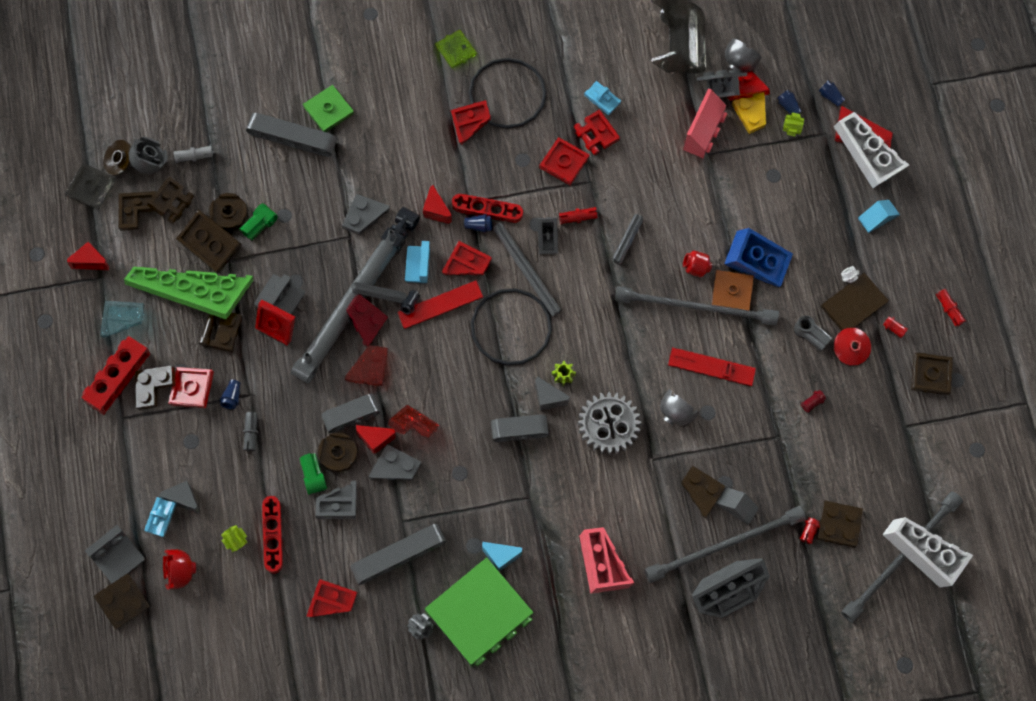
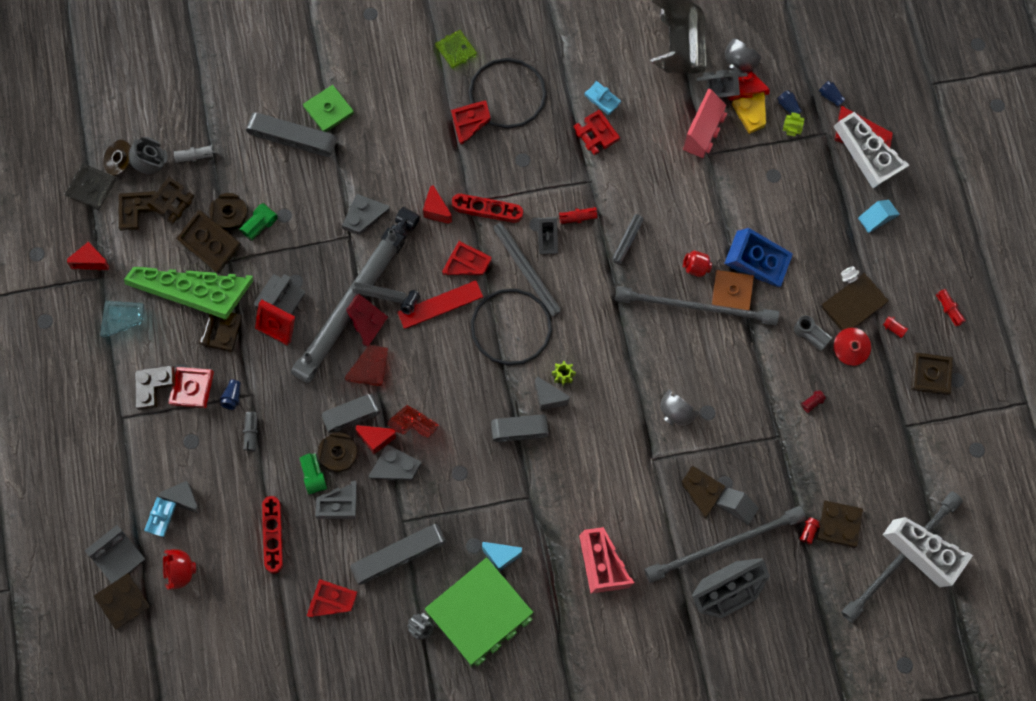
red brick [81,336,150,415] -> none
lime gear [221,525,247,552] -> none
medium azure panel [405,241,430,283] -> none
dark blue cone [464,214,492,233] -> none
red plate [539,137,590,186] -> none
light grey gear [578,392,641,455] -> none
red piece [668,347,756,386] -> none

